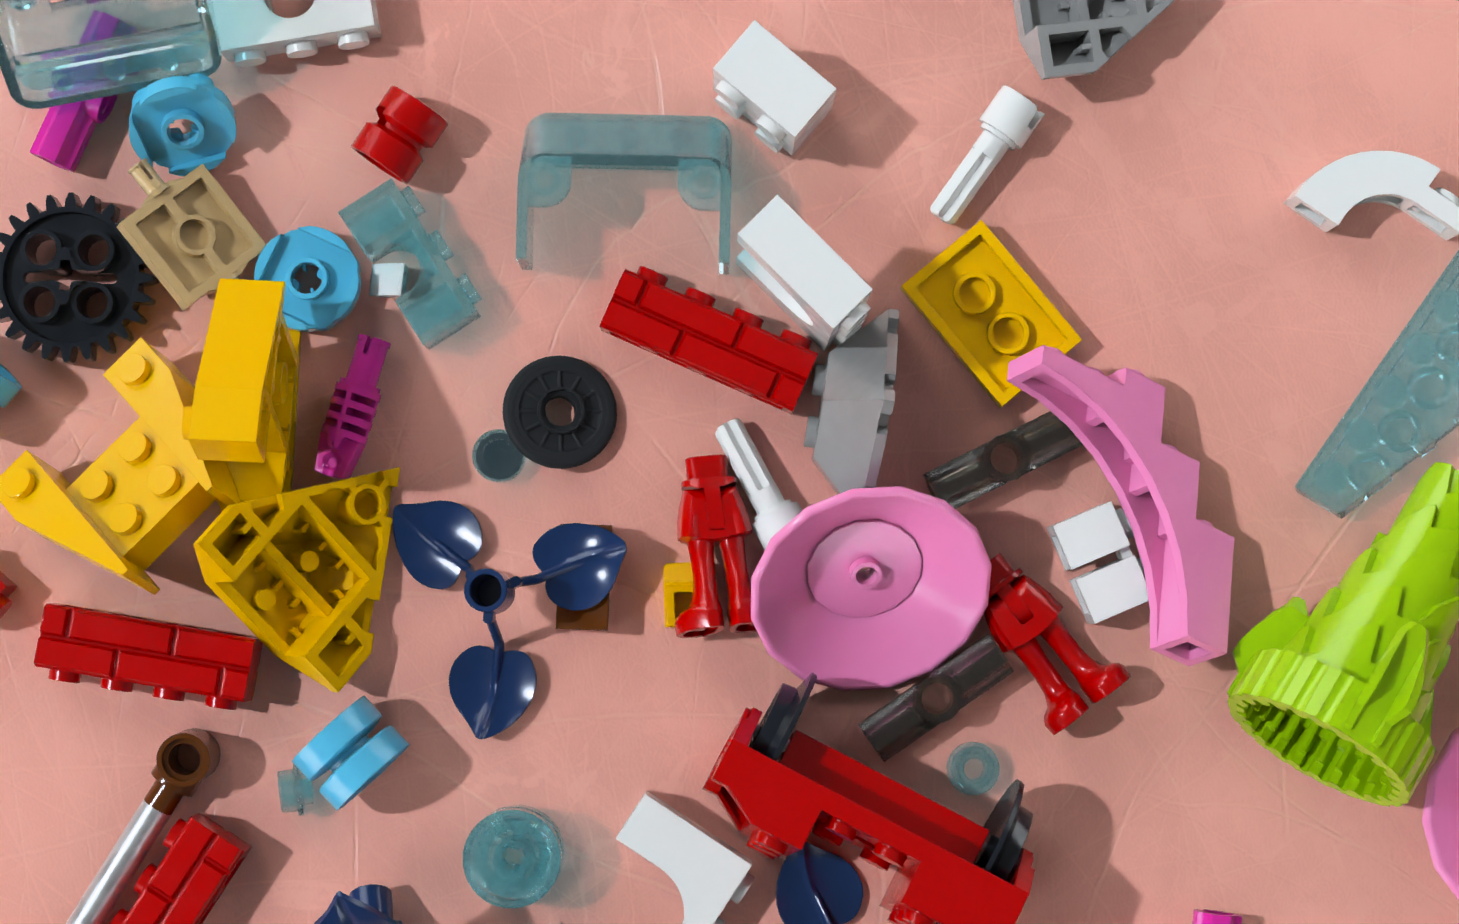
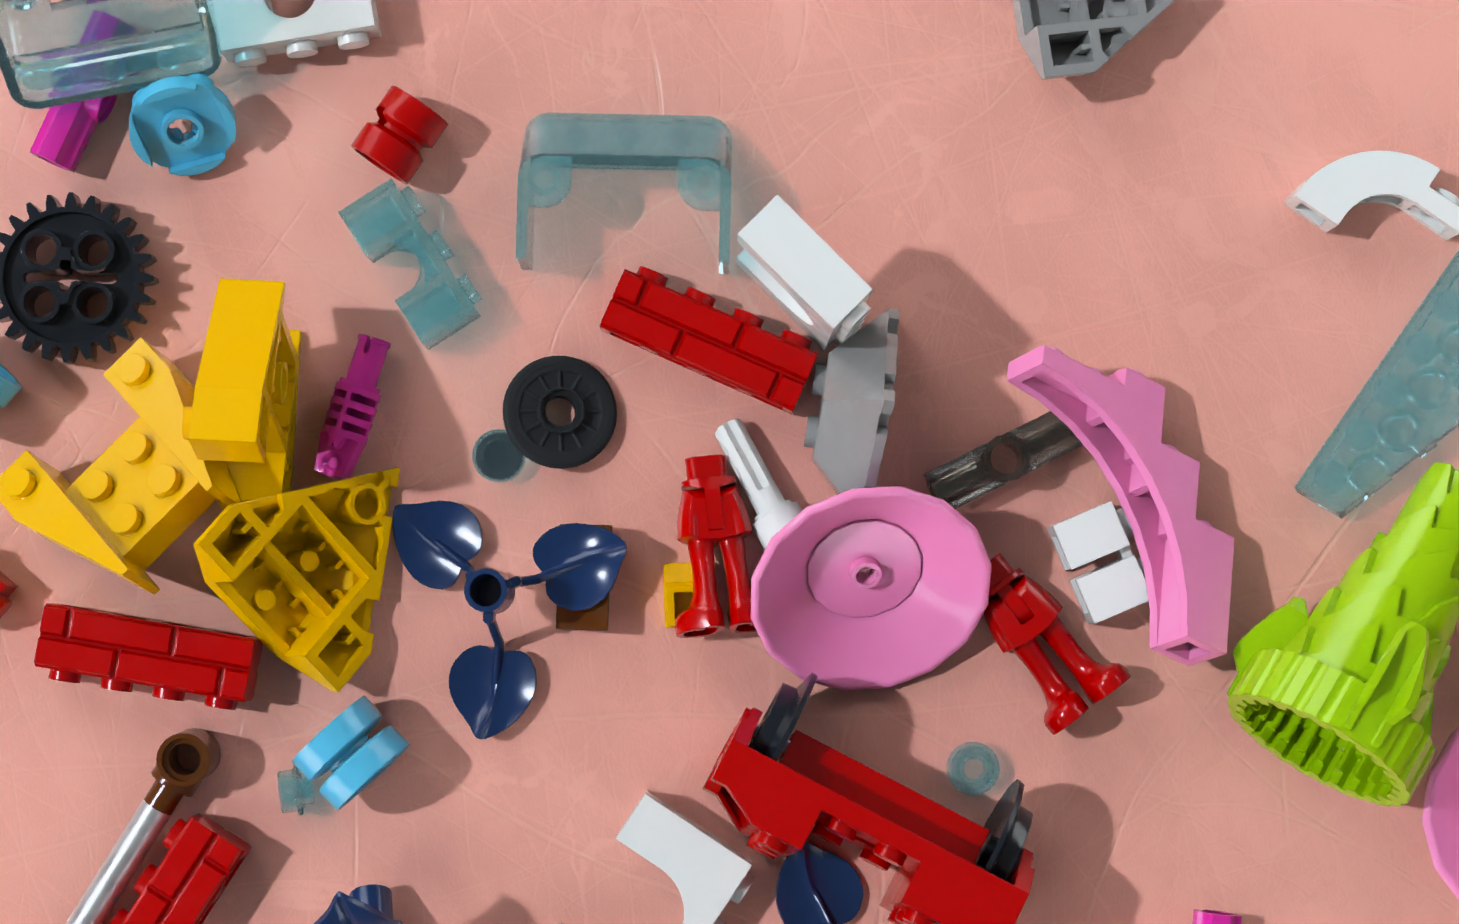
tan plate [117,158,266,311] -> none
medium azure plate [254,226,362,332] -> none
white piece [369,263,408,300] -> none
clear light blue wheel [463,805,565,908] -> none
white brick [713,20,837,156] -> none
clear smoke piece [858,634,1014,762] -> none
yellow plate [900,219,1082,408] -> none
white piece [930,85,1045,225] -> none

